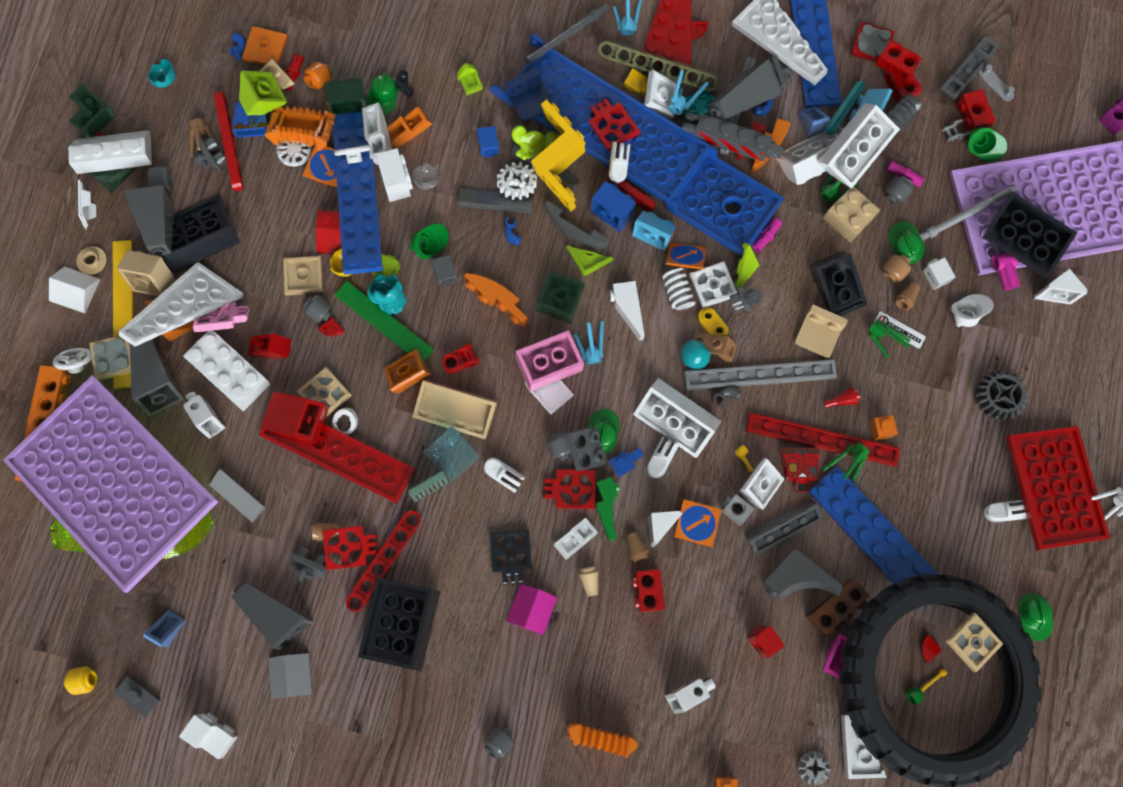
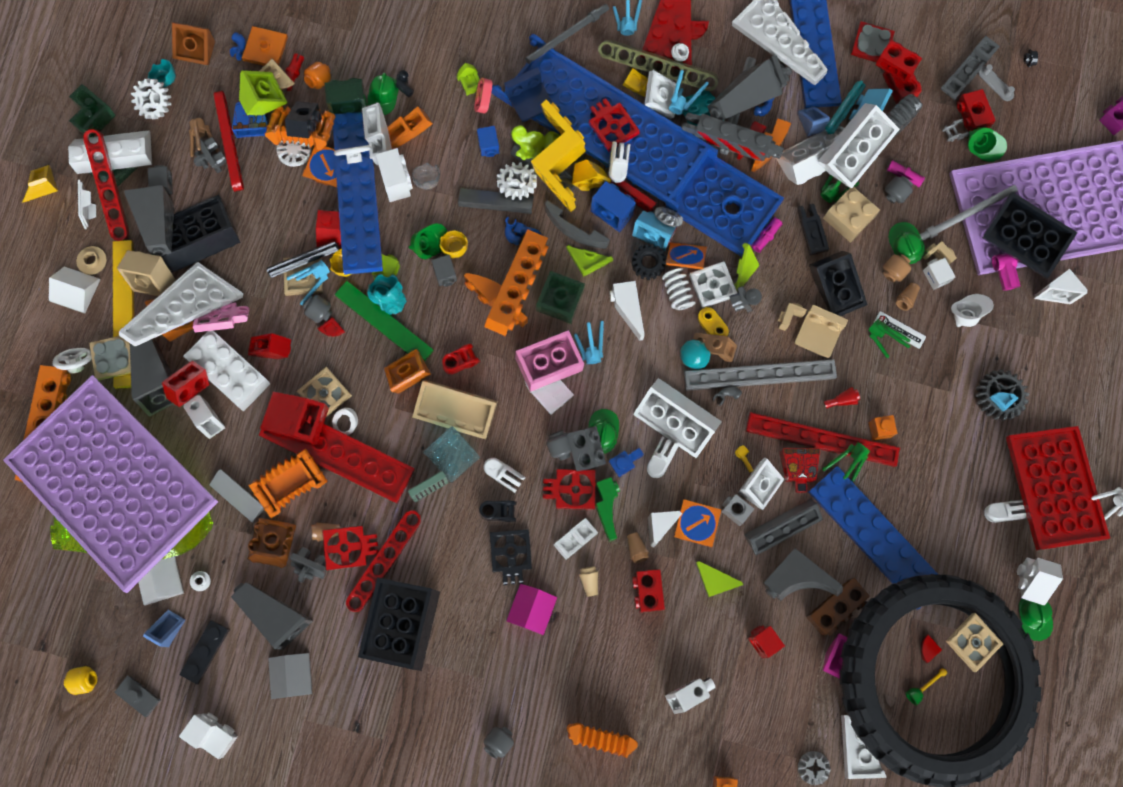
none -> yellow slope [22,165,58,203]
none -> red beam [83,129,129,241]
none -> white gear [131,79,171,119]
none -> white slope [138,555,184,605]
none -> red brick [162,360,209,408]
none -> dark orange slope [172,22,215,65]
none -> black plate [179,620,230,684]
none -> white plate [190,571,211,591]
none -> dark orange slope [247,518,296,568]
none -> orange piece [248,449,328,518]
none -> axle [266,241,339,278]
none -> black brick [285,101,322,138]
none -> medium azure plant [286,260,330,305]
none -> yellow hair [439,230,468,258]
none -> coral beam [474,77,493,114]
none -> black piece [479,500,517,522]
none -> orange brick [484,229,549,336]
none -> blue arm [513,222,543,237]
none -> yellow slope [572,160,611,191]
none -> black tyre [632,244,666,280]
none -> light grey gear [654,207,683,227]
none -> white plate [671,43,689,62]
none -> lime tile [696,561,743,597]
none -> tan bracket [778,303,807,331]
none -> black hinge [798,204,829,255]
none -> tan bracket [923,241,957,265]
none -> medium azure tile [989,392,1018,411]
none -> white brick [1017,557,1063,605]
none -> black plate [1024,49,1038,67]

